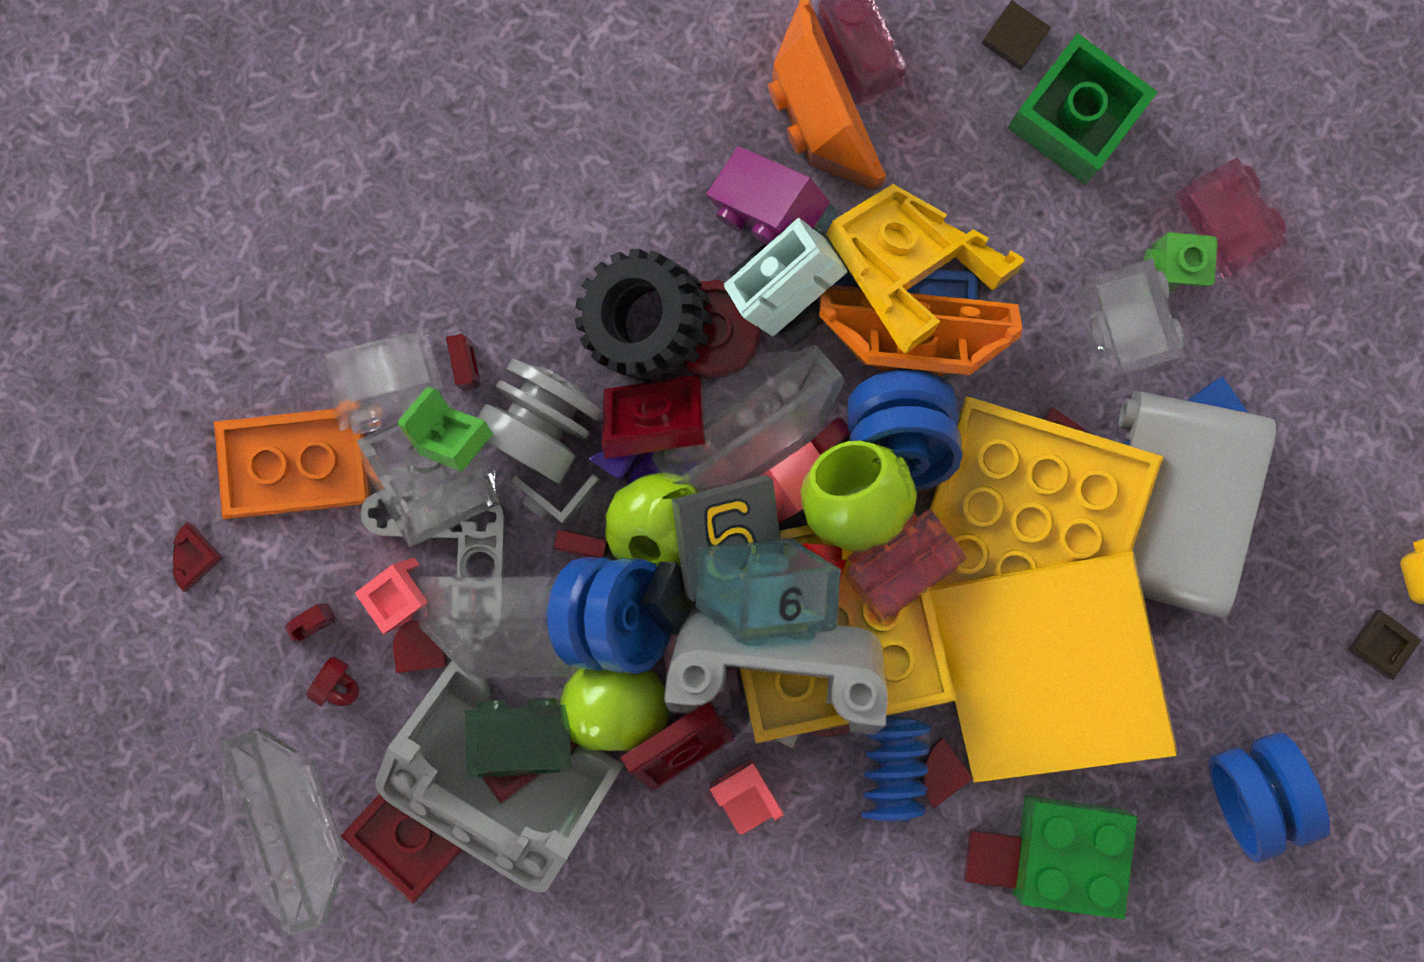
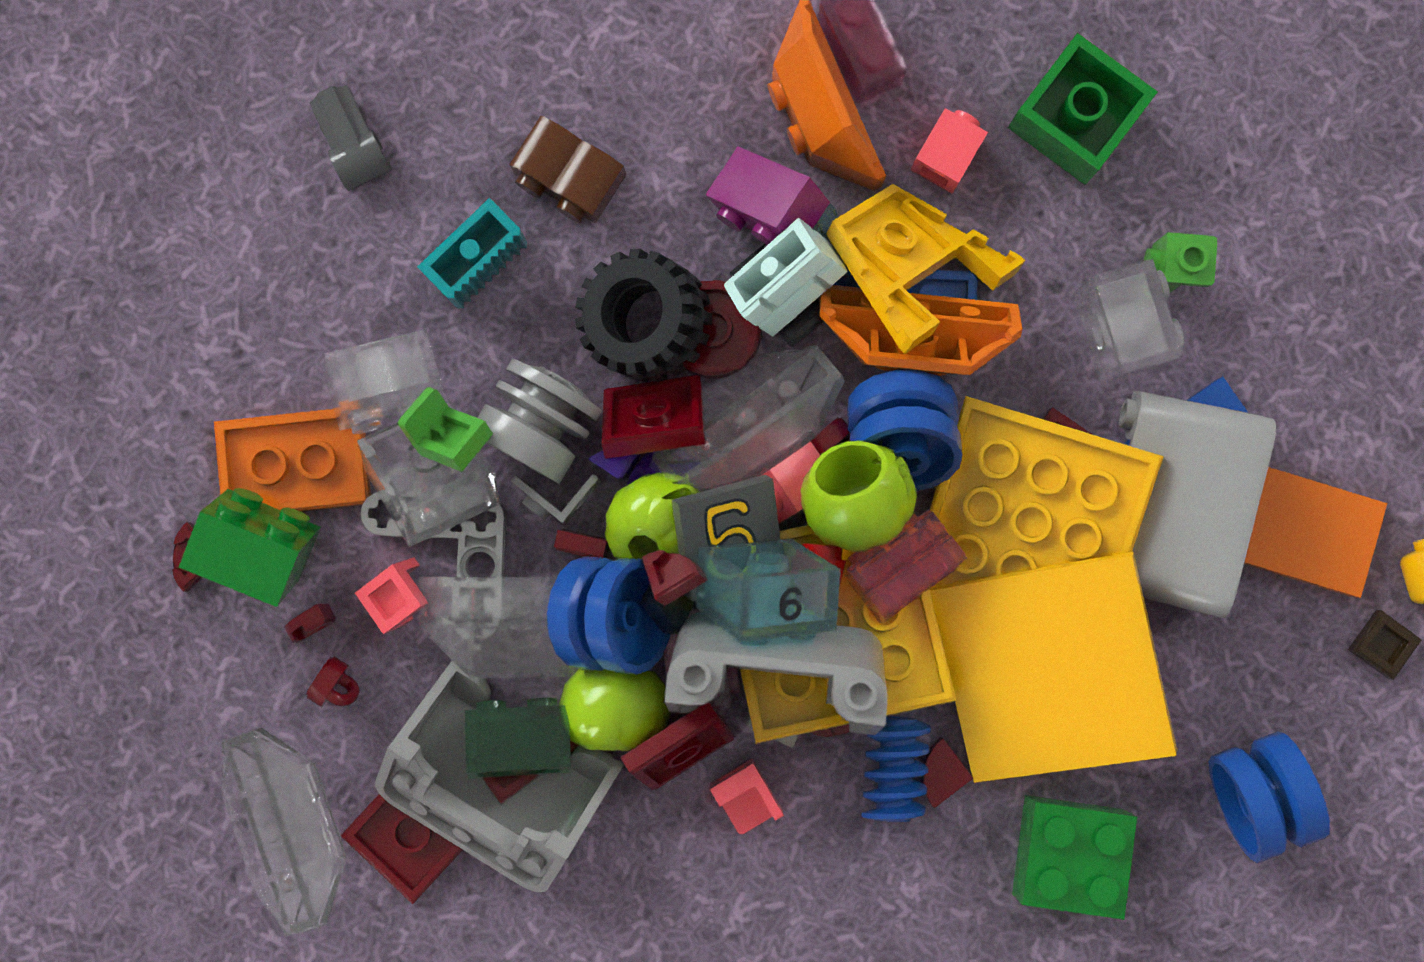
dark red tile [393,620,448,673] -> none
dark red tile [446,334,481,391] -> none
dark red tile [964,829,1022,889] -> none
dark brown tile [981,0,1051,71] -> none
clear pink brick [1175,157,1288,278] -> none
none -> green brick [179,488,321,607]
none -> dark grey piece [309,85,393,191]
none -> teal brick [417,198,527,308]
none -> reddish brown brick [509,116,627,223]
none -> dark red tile [642,551,708,606]
none -> coral brick [911,108,988,194]
none -> orange tile [1244,467,1388,598]

